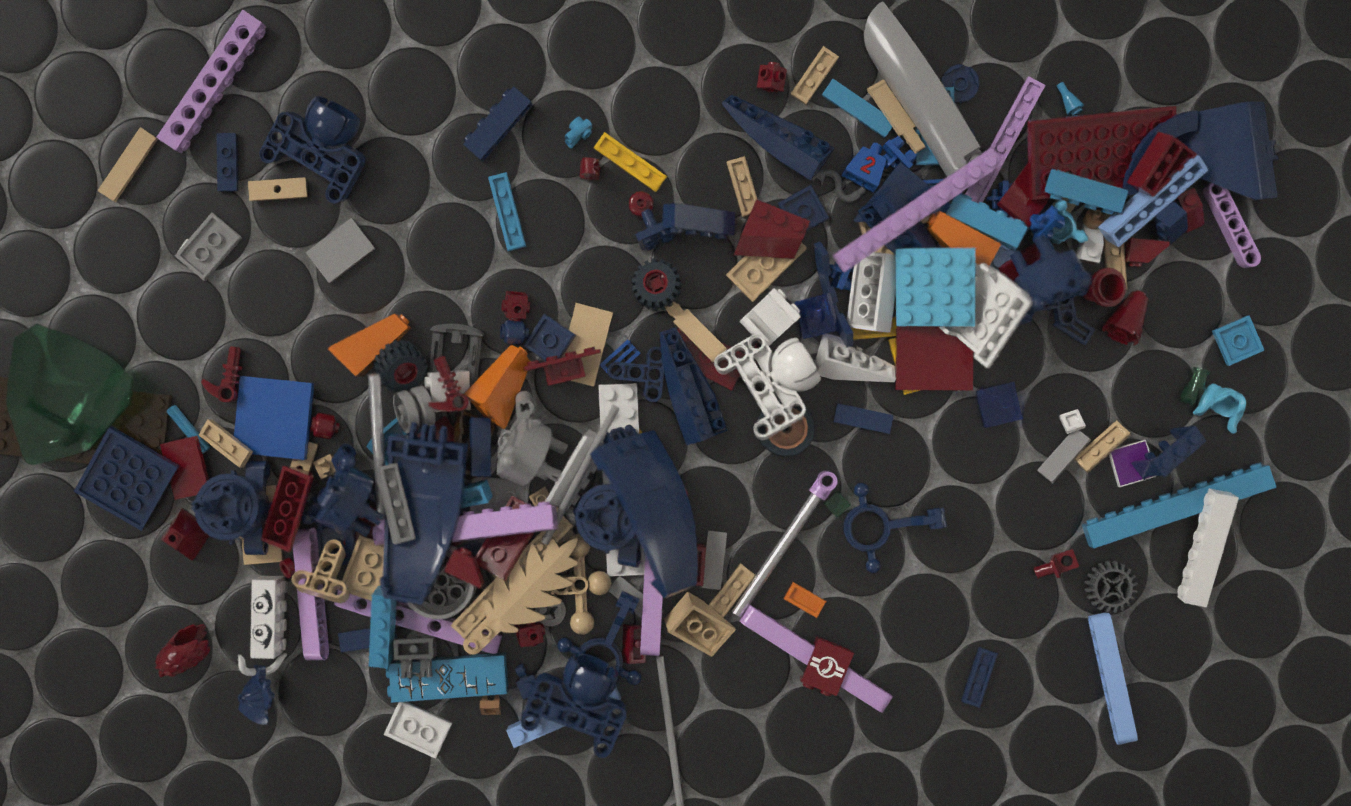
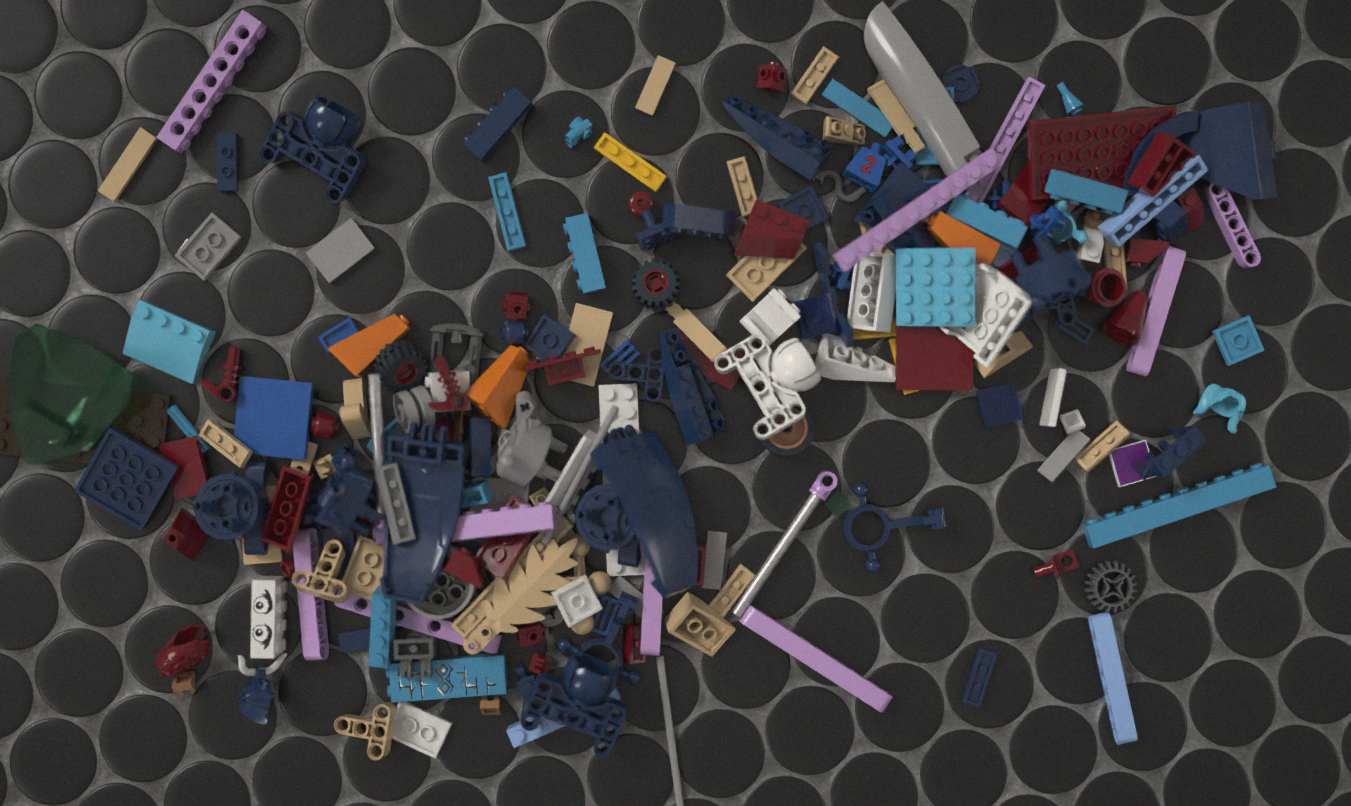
tan tile [248,178,308,201] -> none
dark red leg [580,158,600,180] -> none
orange tile [784,582,827,618] -> none
dark red panel [799,636,854,697] -> none
dark blue tile [833,403,894,434] -> none
white brick [1178,488,1239,607] -> none
clear green connector [1181,367,1211,405] -> none
none -> medium azure slope [122,300,216,384]
none -> medium nougat tile [171,671,196,695]
none -> blue tile [318,317,360,353]
none -> tan beam [334,702,396,760]
none -> tan beam [340,378,372,440]
none -> dark red tile [528,651,552,674]
none -> white tile [551,574,603,627]
none -> dark azure brick [563,213,606,294]
none -> blue tile [591,594,618,637]
none -> tan tile [635,55,676,117]
none -> tan slope [823,116,866,145]
none -> tan slope [973,331,1033,379]
none -> white tile [1039,368,1067,427]
none -> lavender beam [1126,246,1186,377]

